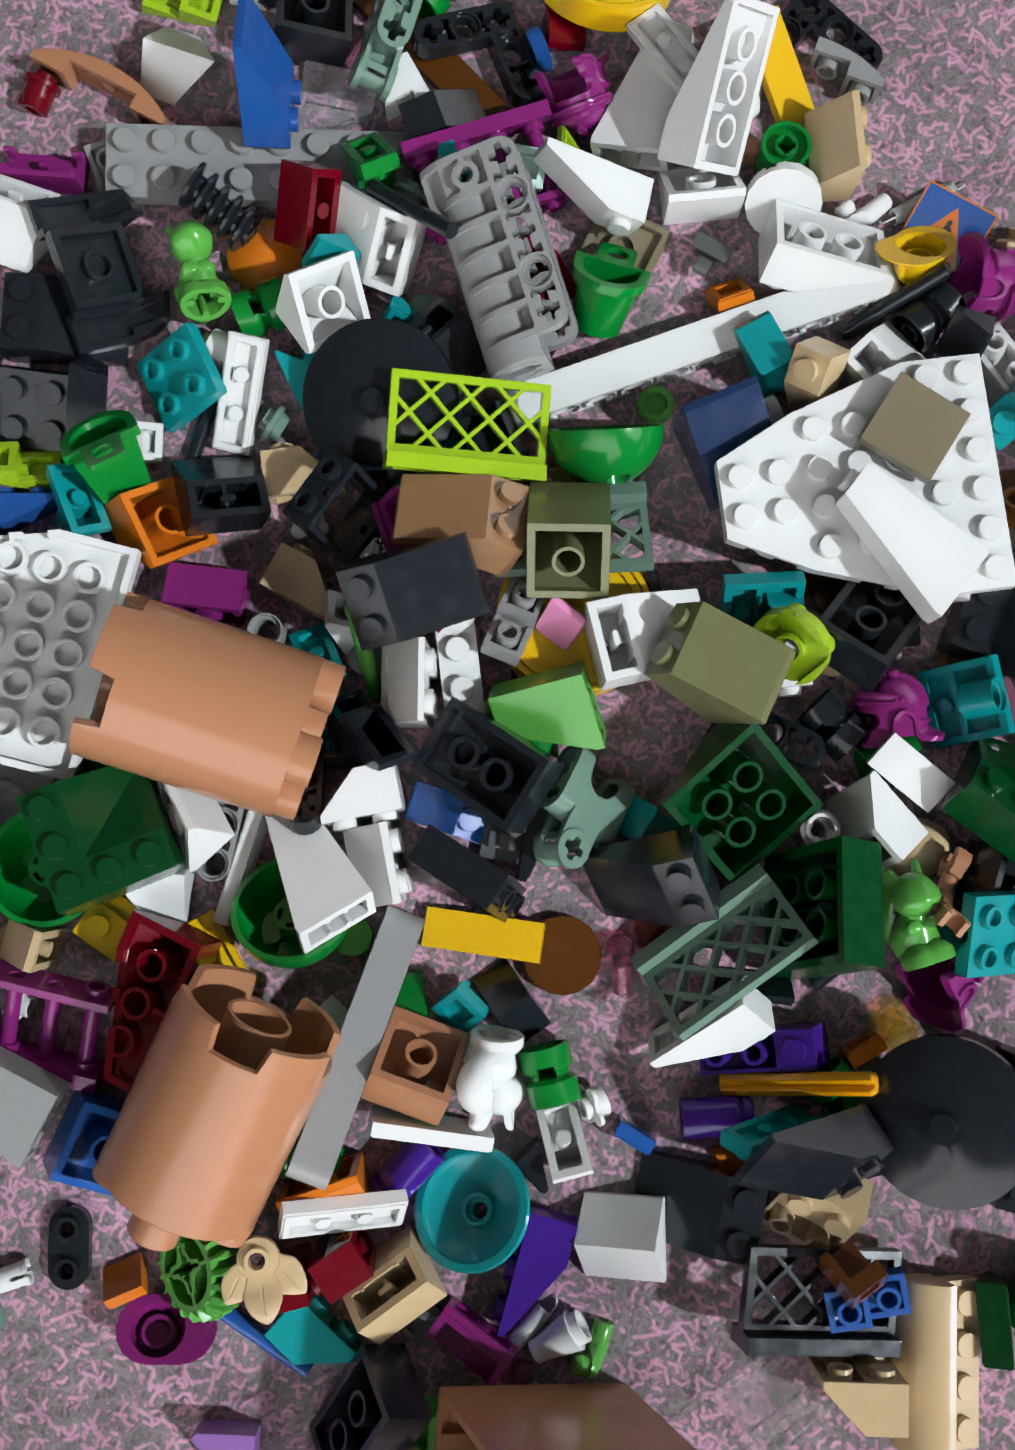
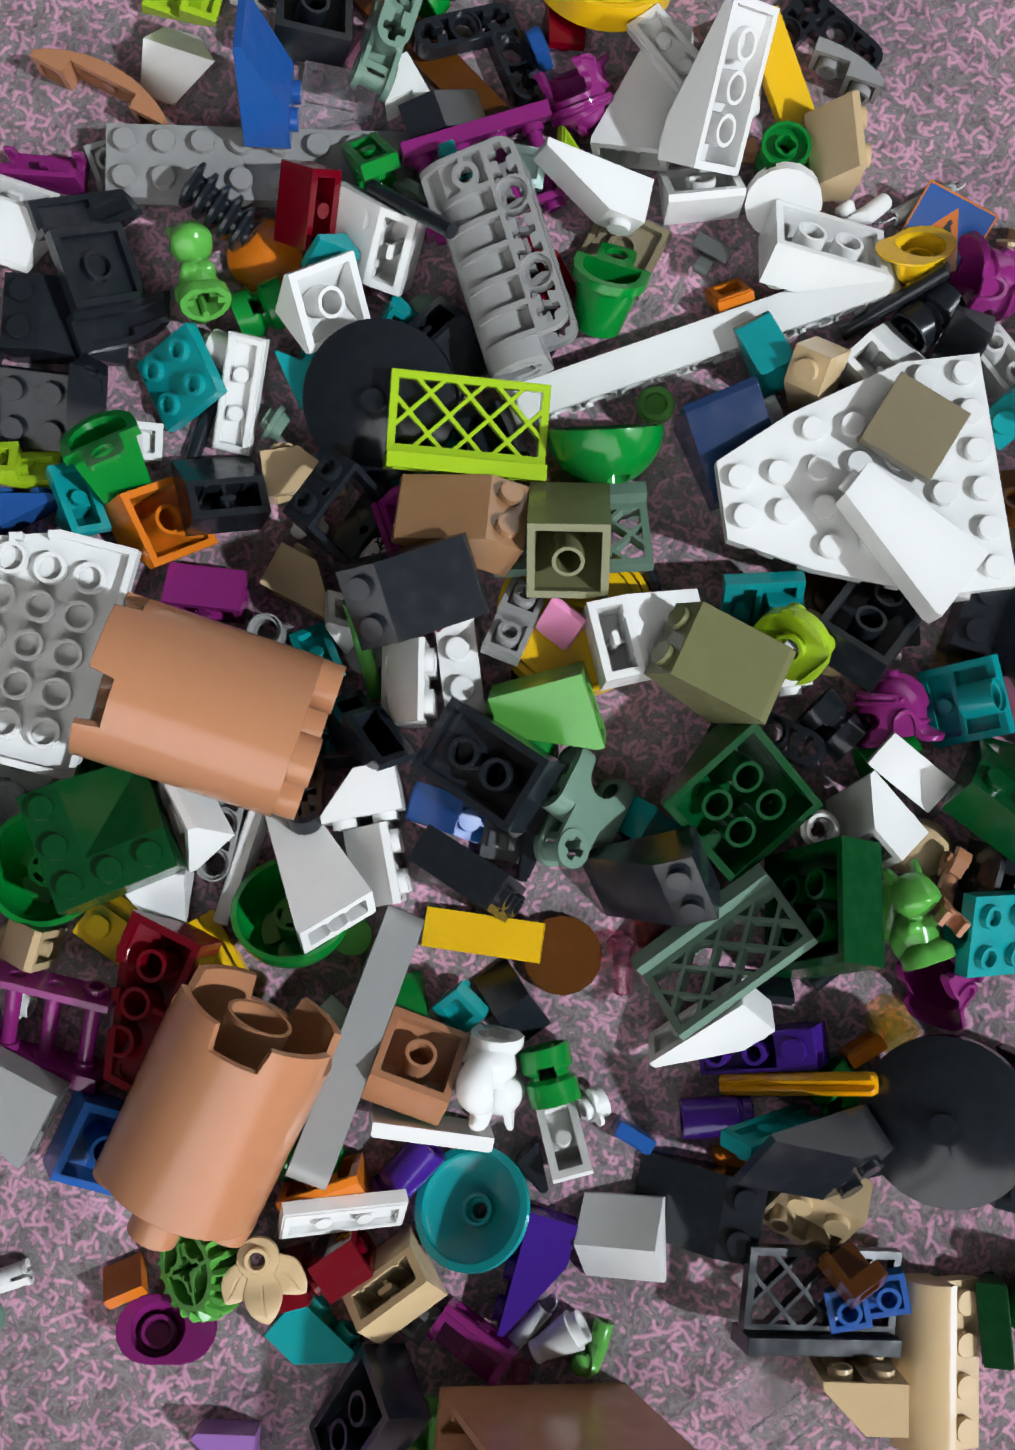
dark red hose [17,69,62,118] -> none
black plate [48,1204,93,1290] -> none
blue bar [220,1309,314,1378] -> none

